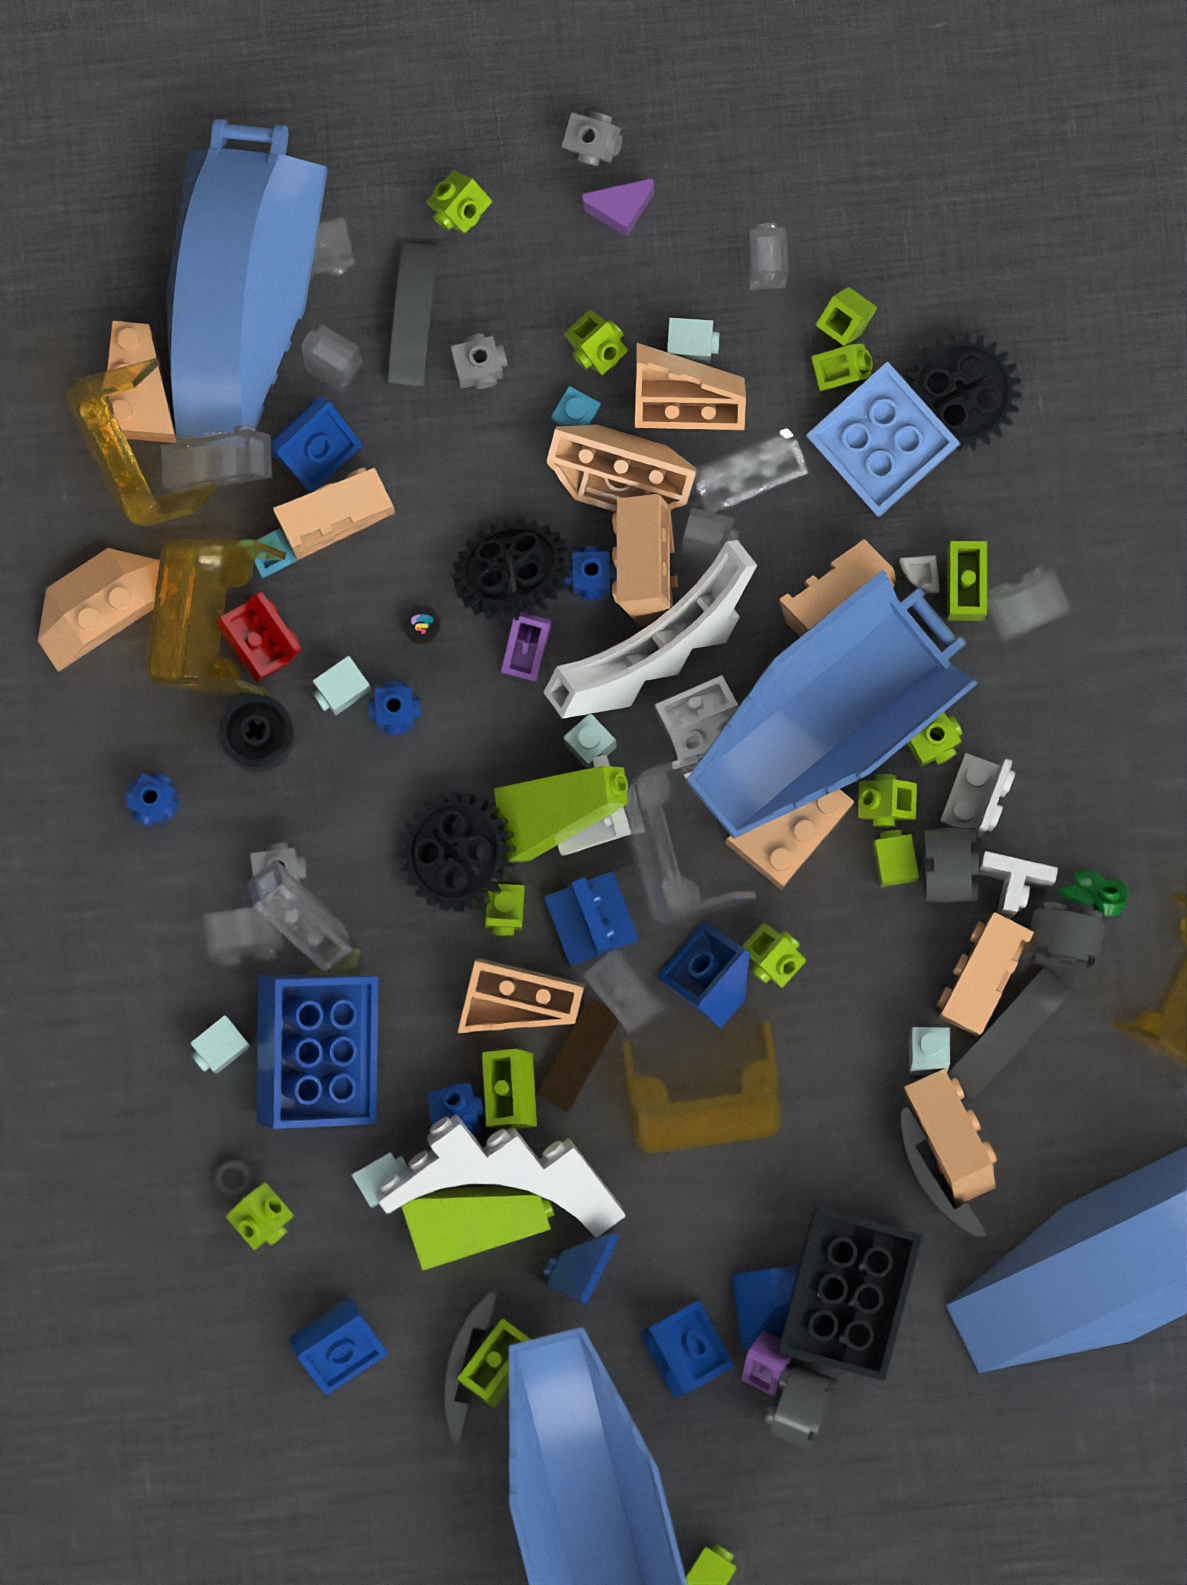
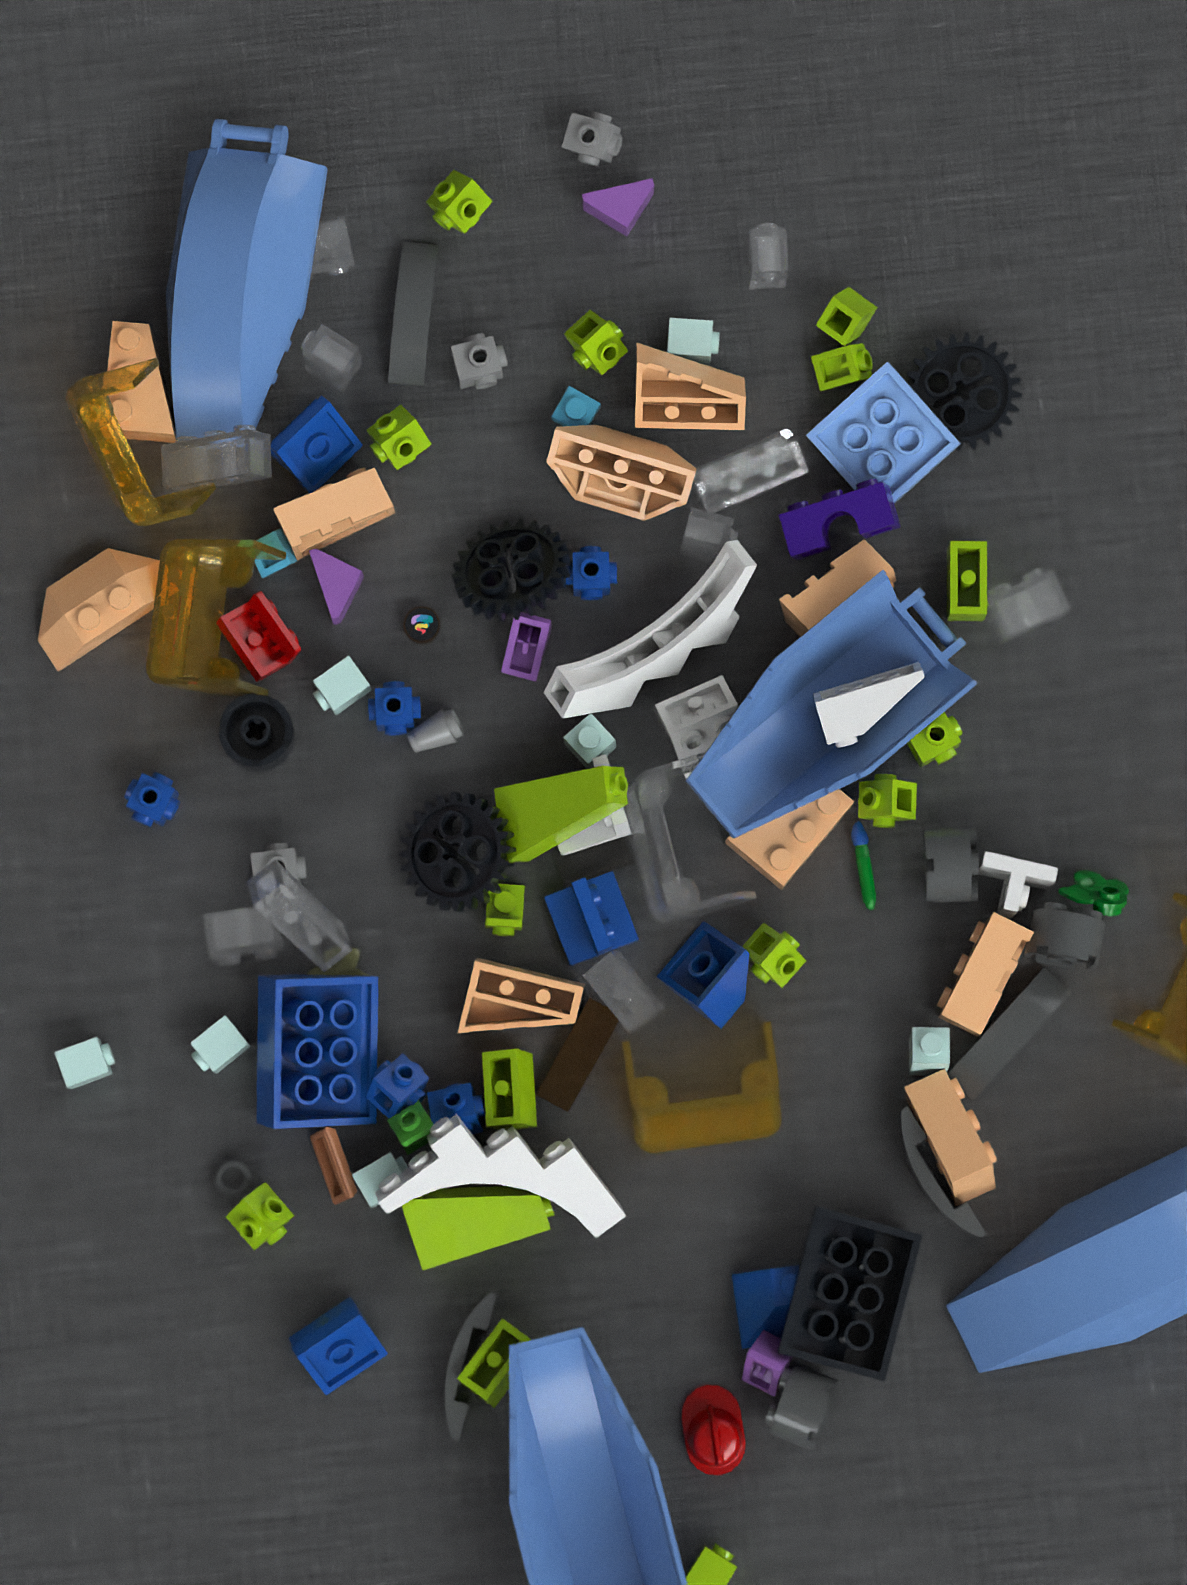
blue slope [543,1233,619,1305] -> none
light nougat wedge [612,494,678,627] -> none
blue bracket [639,1300,735,1399] -> none
lime brick [873,830,919,887] -> none
white tile [899,555,939,593] -> none
white bracket [939,753,1016,838] -> none
none -> light aqua brick [54,1037,116,1089]
none -> medium lavender slope [309,548,364,625]
none -> nougat tile [310,1127,357,1205]
none -> lime brick [366,404,432,470]
none -> blue brick [366,1053,429,1119]
none -> bright green bracket [387,1101,434,1155]
none -> light grey cone [407,708,464,753]
none -> red piece [682,1385,746,1475]
none -> dark purple arch [779,479,901,560]
none -> white slope [813,662,925,748]
none -> green piece [851,820,876,911]

